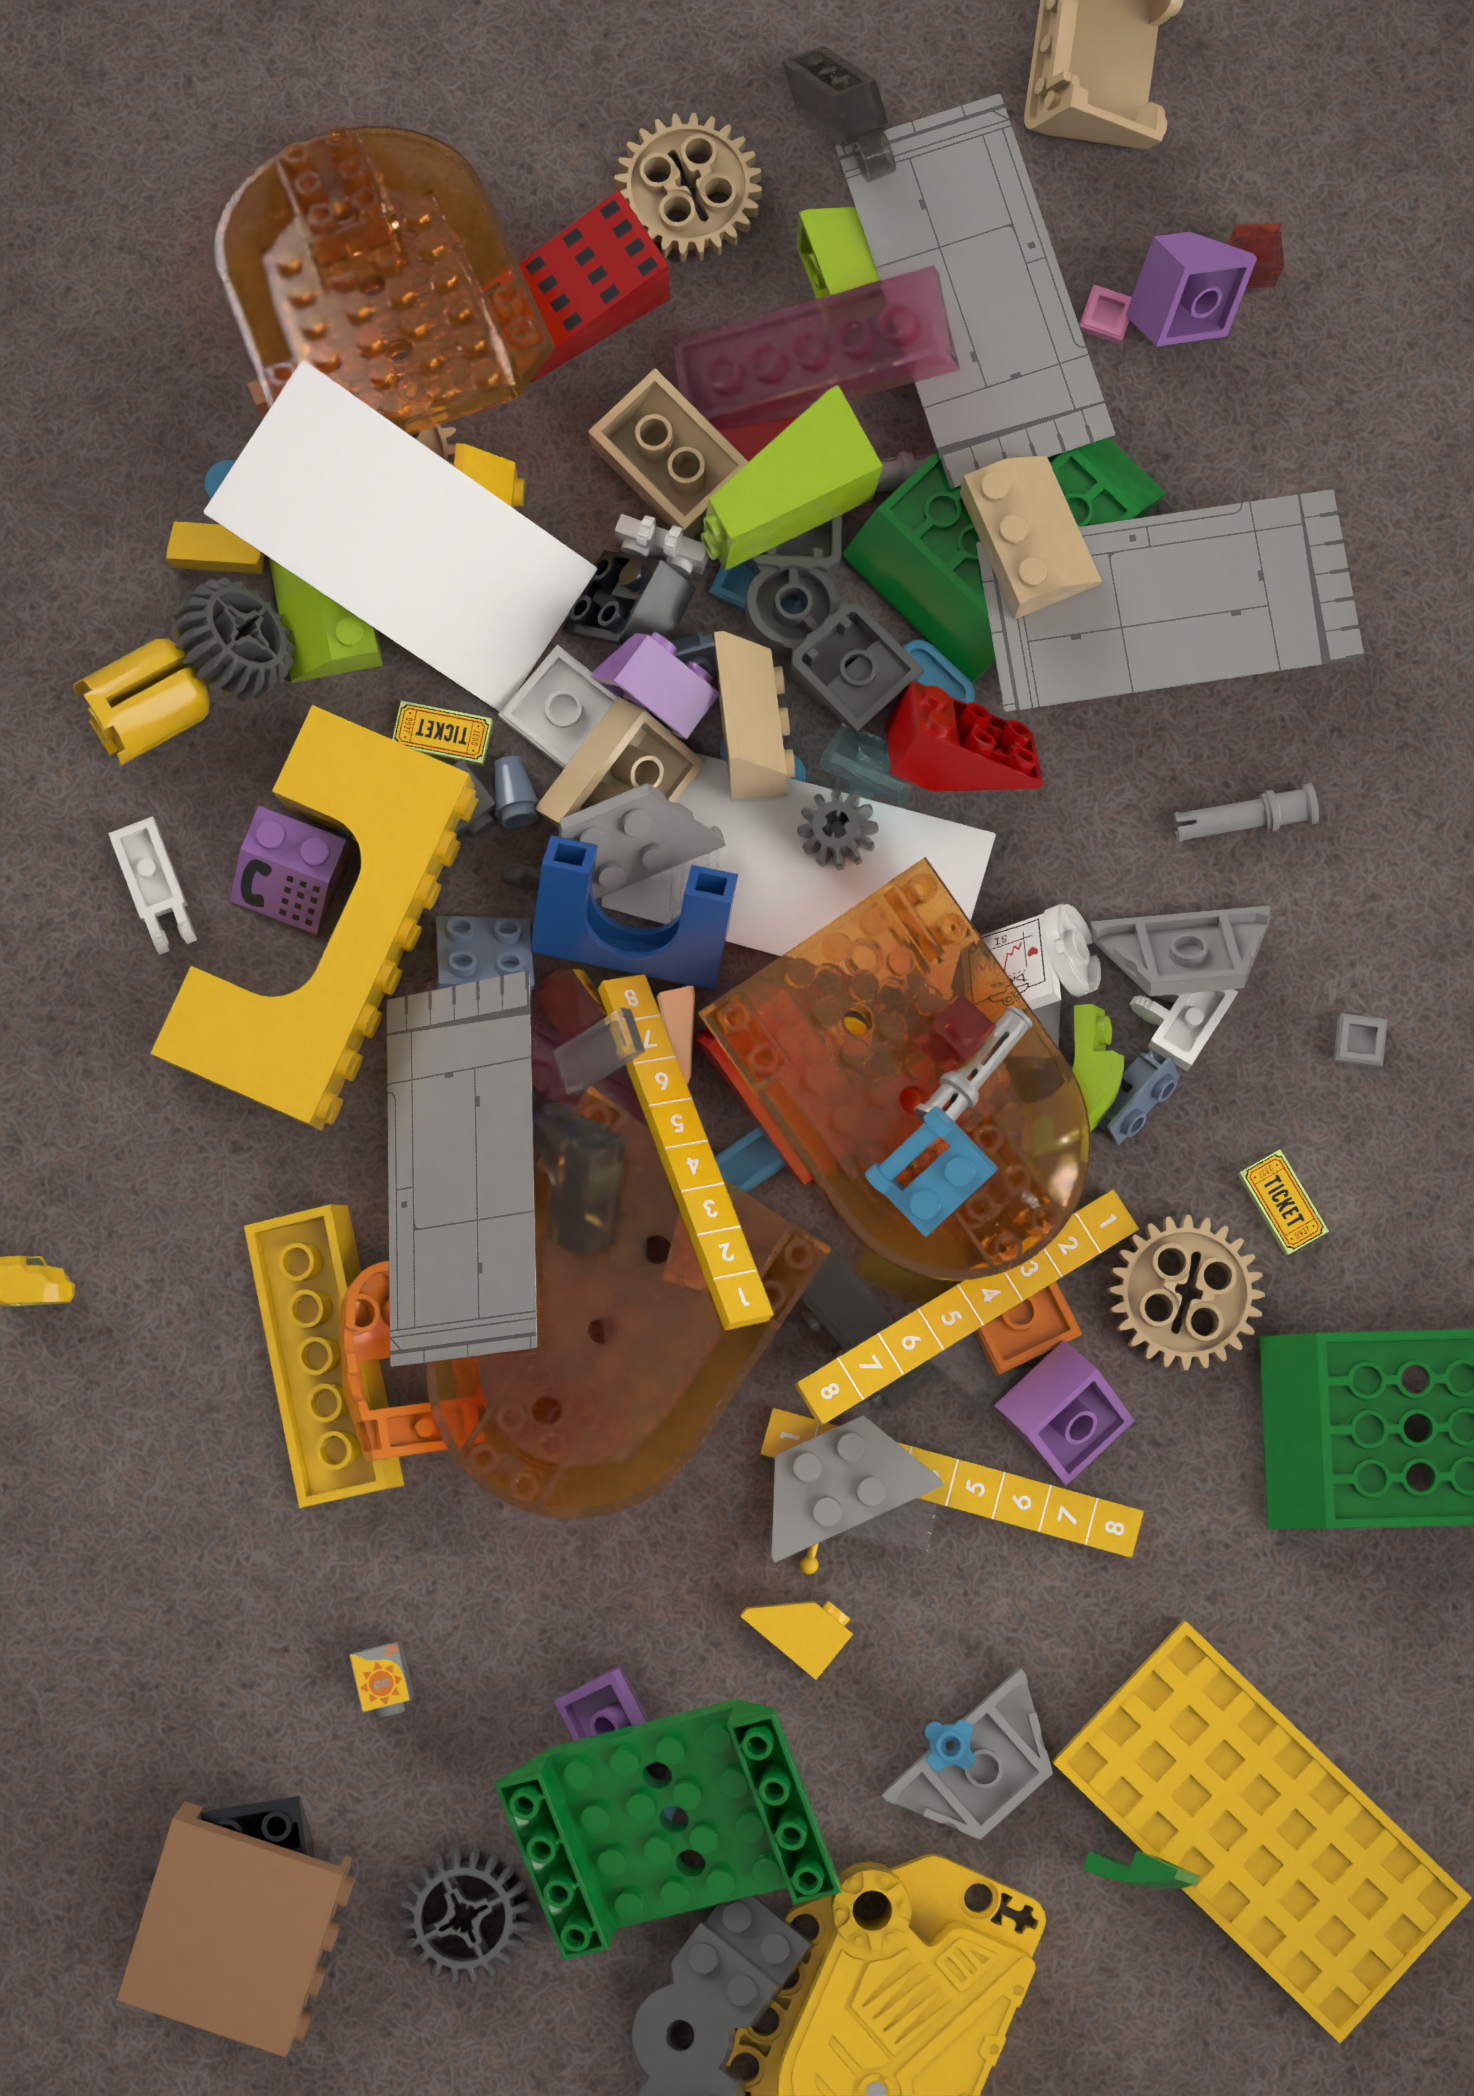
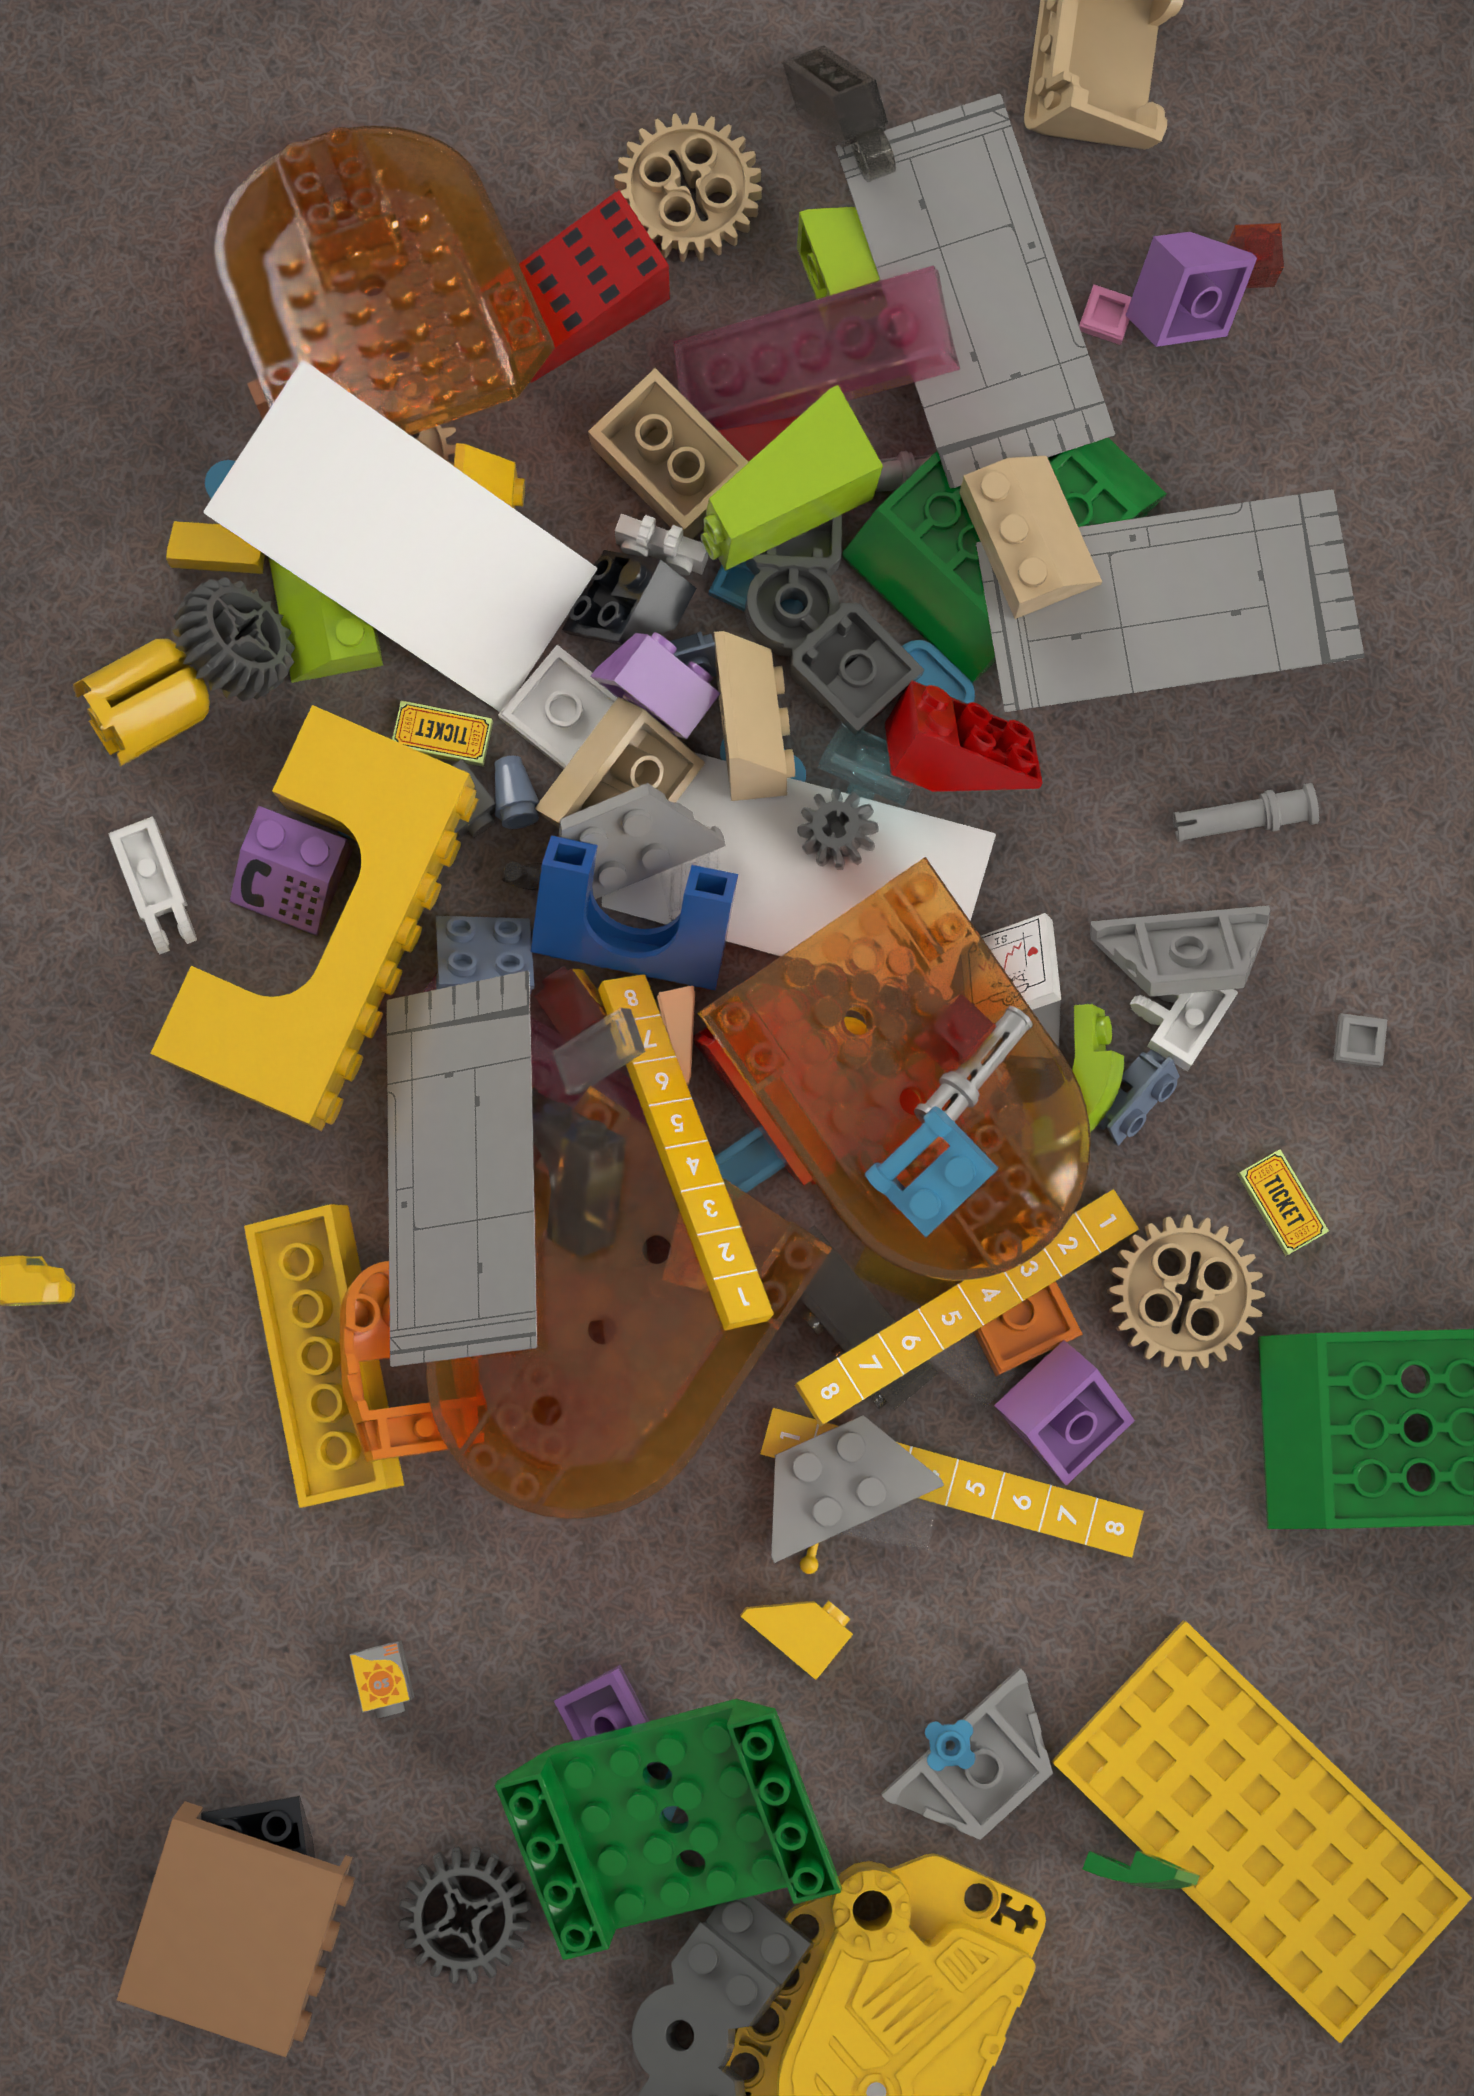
white tile [1042,903,1101,997] -> none

